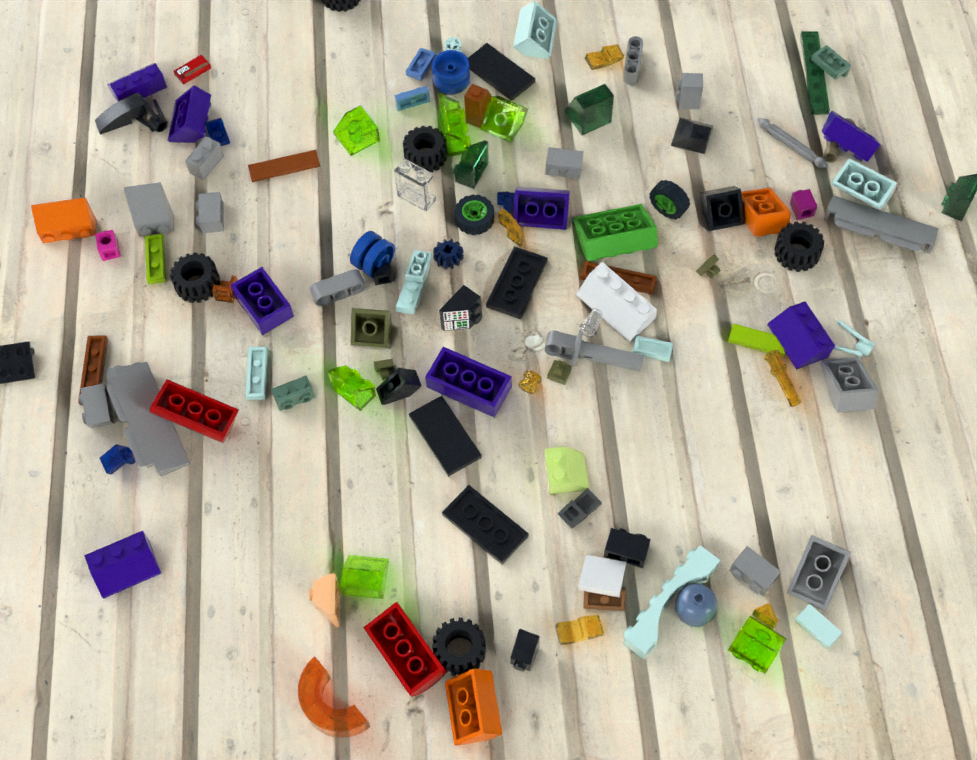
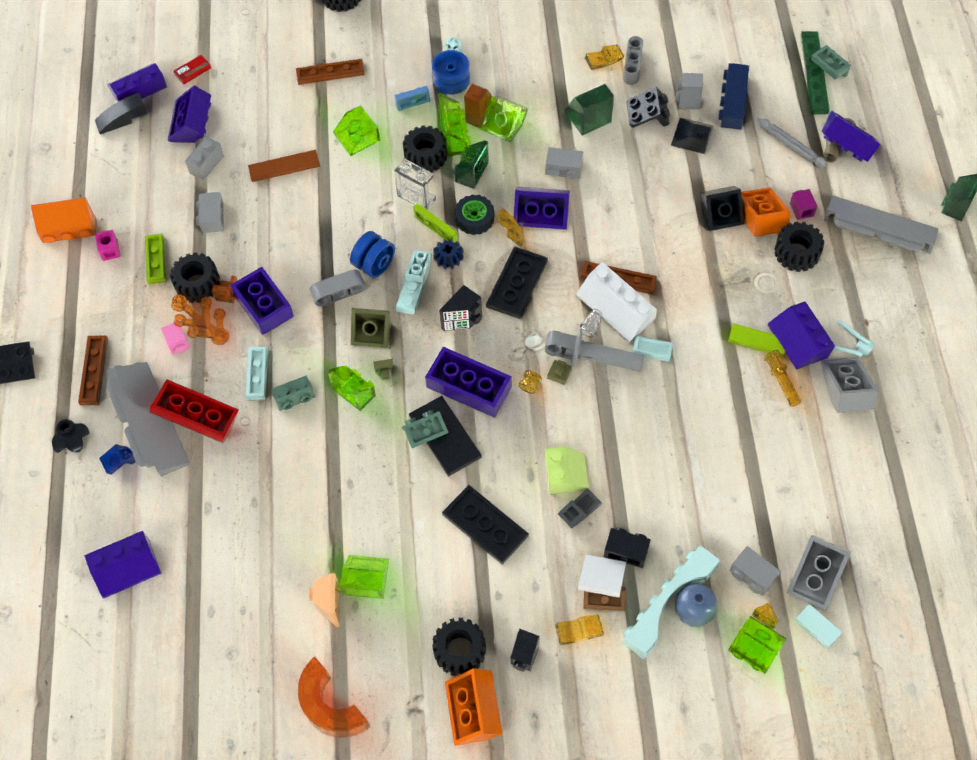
light grey brick [79,383,115,429] -> none
light grey slope [124,182,174,236] -> none
black plant [136,95,168,132] -> none
clear blue bracket [205,118,230,146] -> none
red brick [363,602,446,697] -> none
black slope [373,262,393,285] -> none
black slope [376,368,422,405] -> none
medium blue plate [406,48,436,81] -> none
black tile [468,43,535,101] -> none
clear blue bracket [497,191,515,221] -> none
light aqua slope [513,0,557,58] -> none
bright green slope [572,204,658,261] -> none
black wheel [649,180,690,220] -> none
olive tile [696,254,721,279] -> none
light aqua slope [831,158,897,210] -> none
none -> black plate [52,419,90,453]
none -> bright pink brick [161,321,190,355]
none -> clear orange plant [171,295,229,345]
none -> dark orange tile [296,59,365,85]
none -> sand green bracket [402,409,449,448]
none -> lime tile [413,203,458,242]
none -> black bracket [627,87,670,128]
none -> dark blue brick [718,63,749,130]

